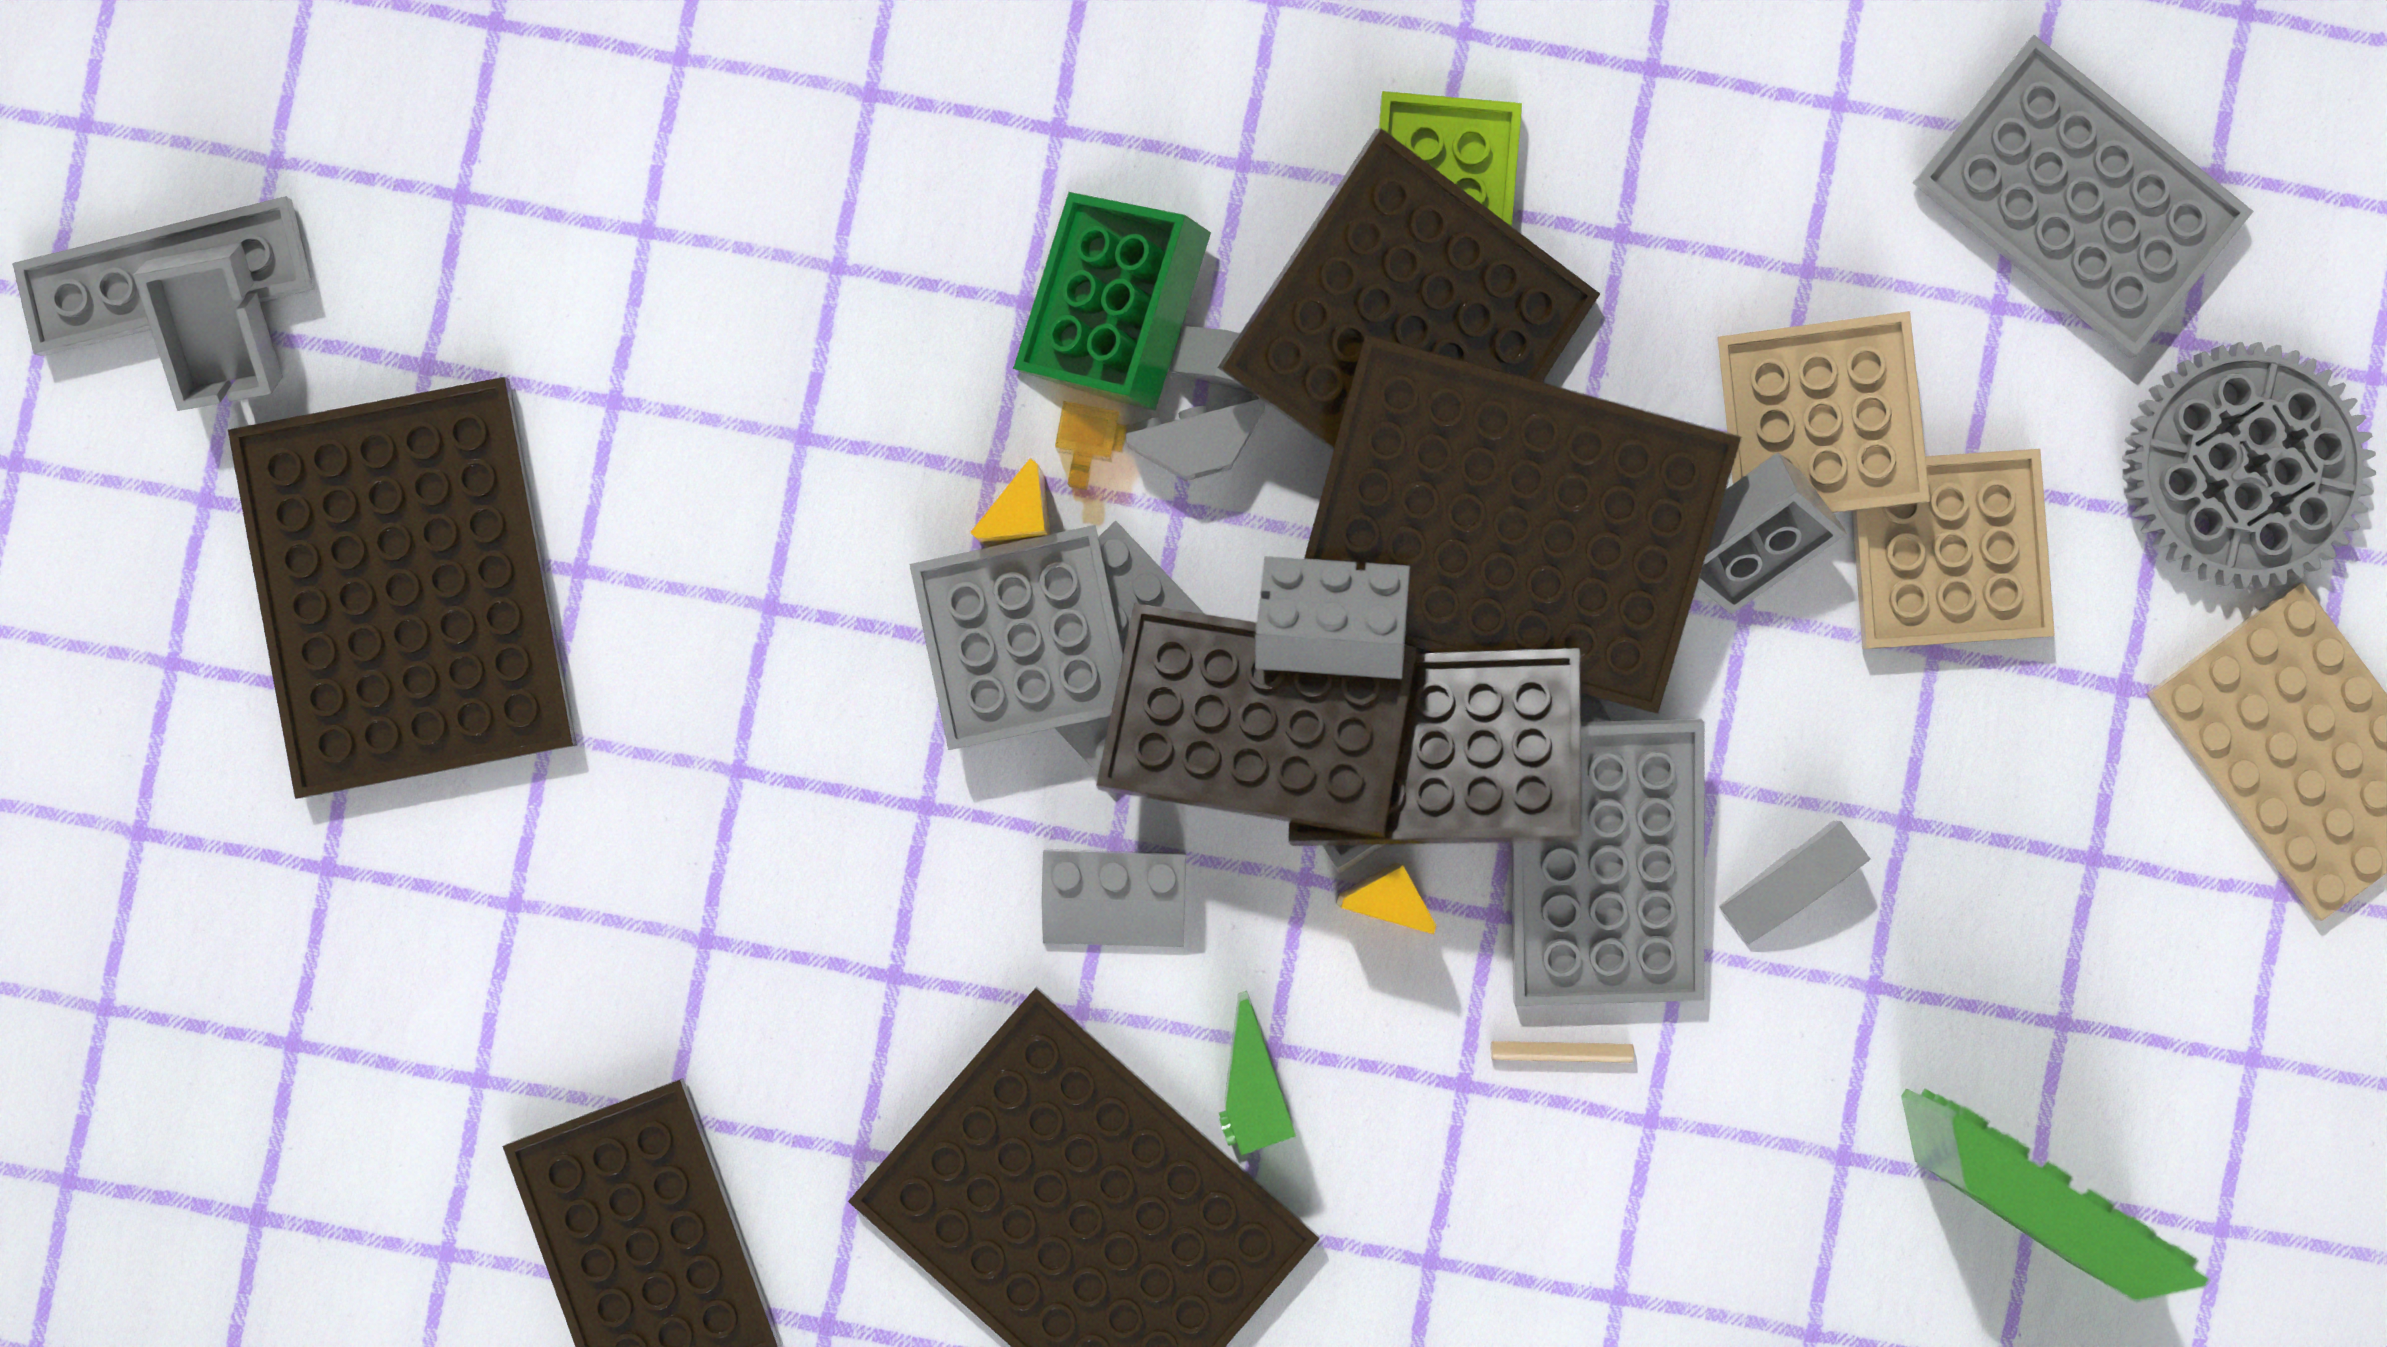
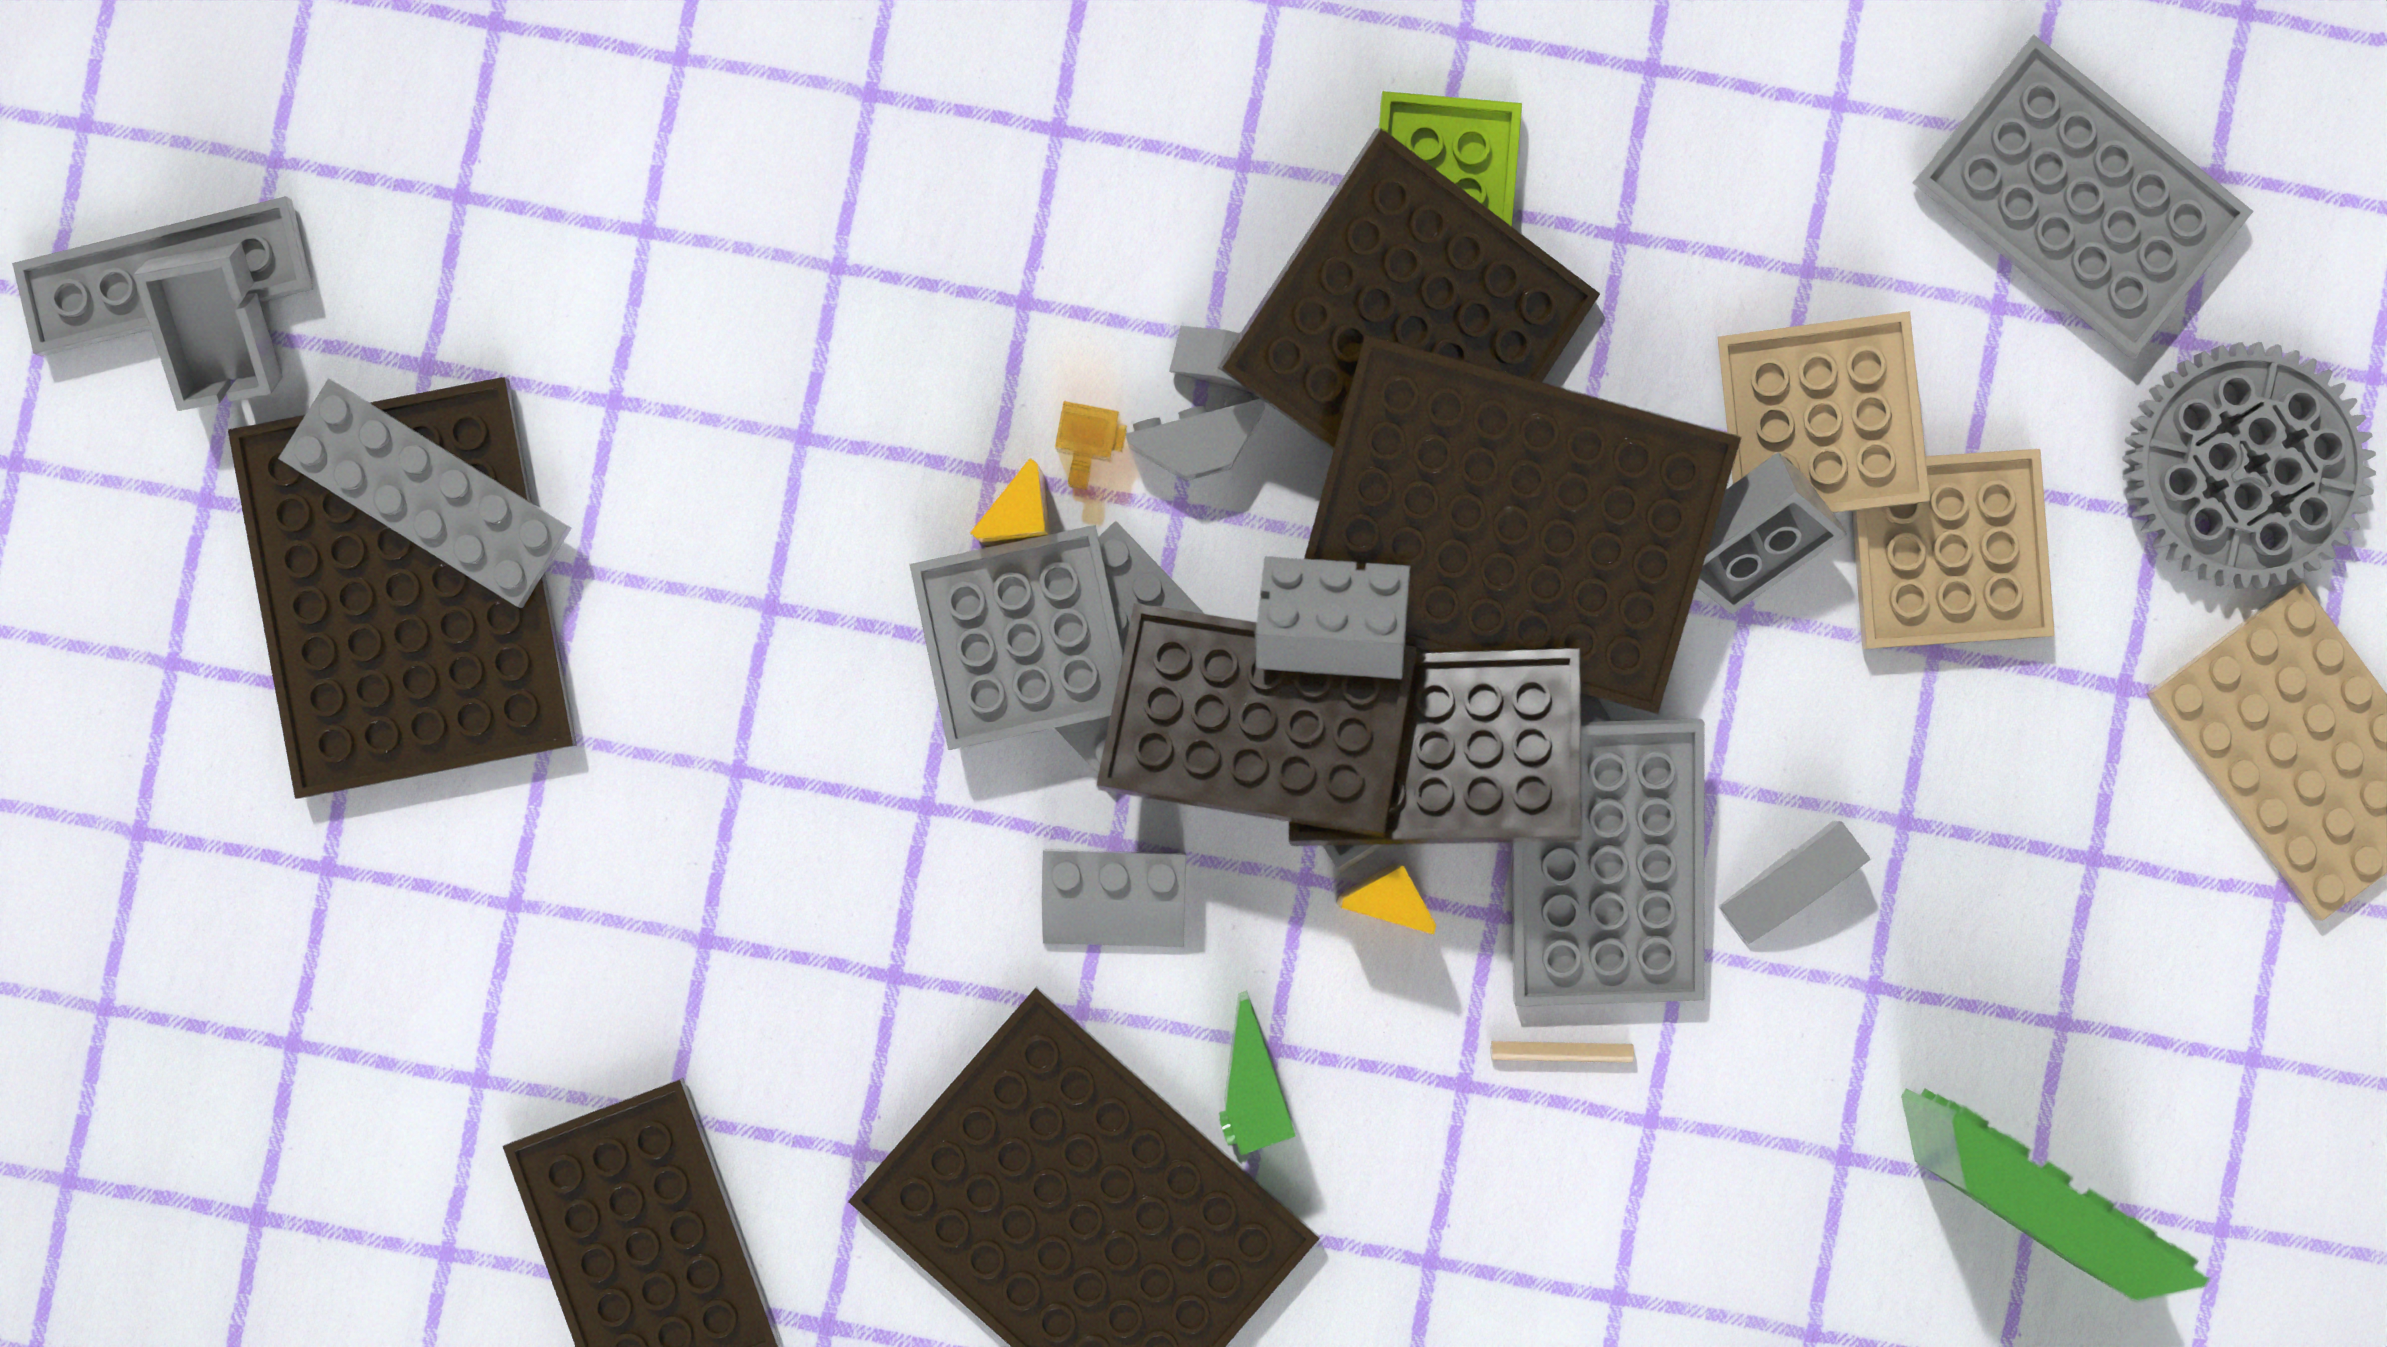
green slope [1013,192,1211,411] -> none
none -> light grey plate [278,378,572,608]

